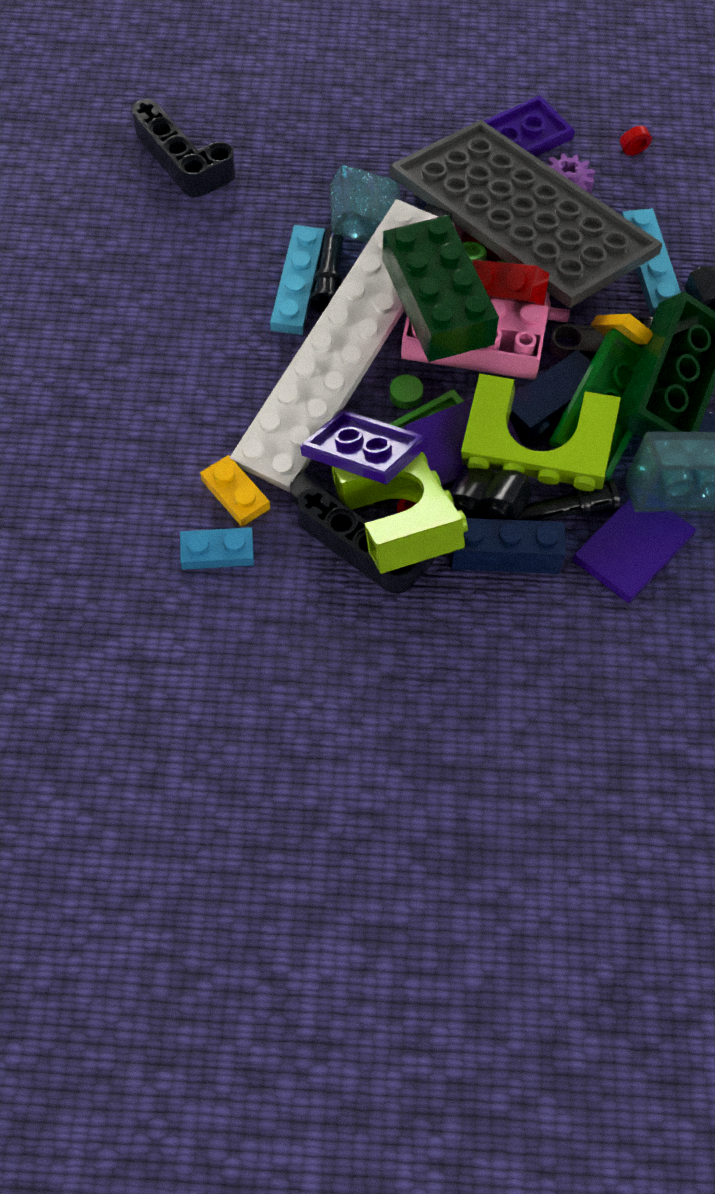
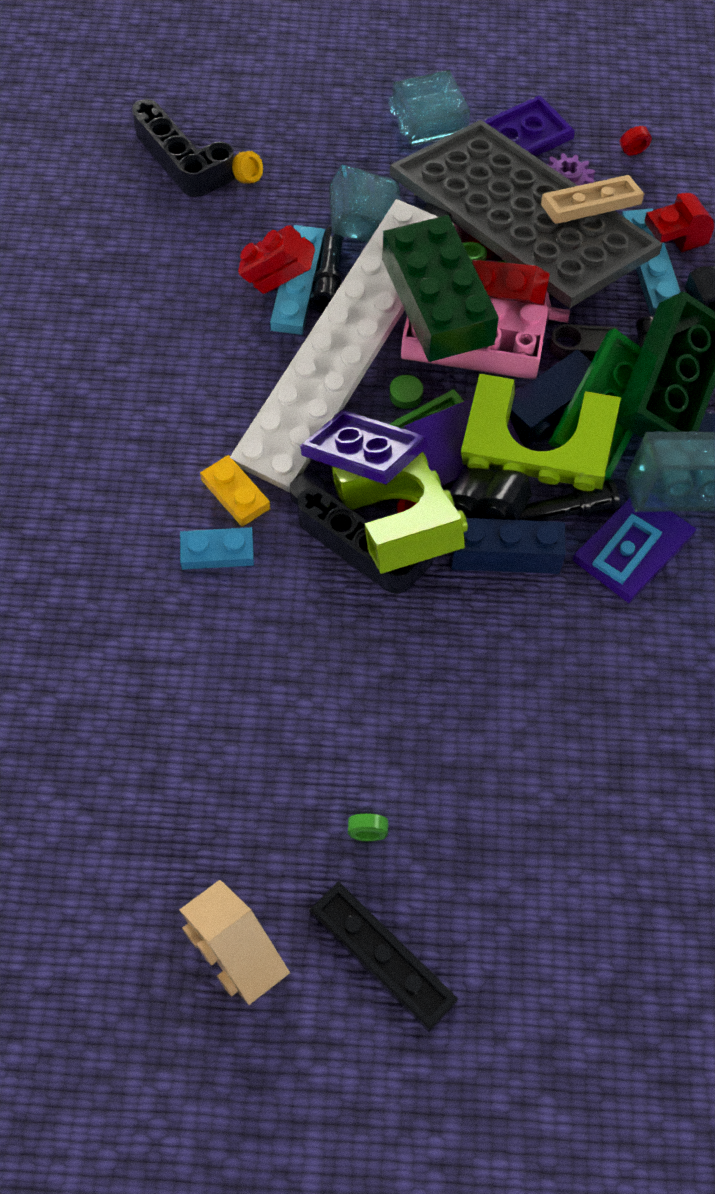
yellow tile [590,314,653,344] -> none
none -> tan brick [179,880,290,1005]
none -> yellow tile [232,151,263,184]
none -> red brick [238,225,315,294]
none -> black tile [309,881,459,1033]
none -> bright green tile [348,814,388,841]
none -> clear light blue brick [389,70,470,147]
none -> tan plate [541,175,644,224]
none -> dark azure plate [592,513,662,585]
none -> red brick [644,193,714,252]

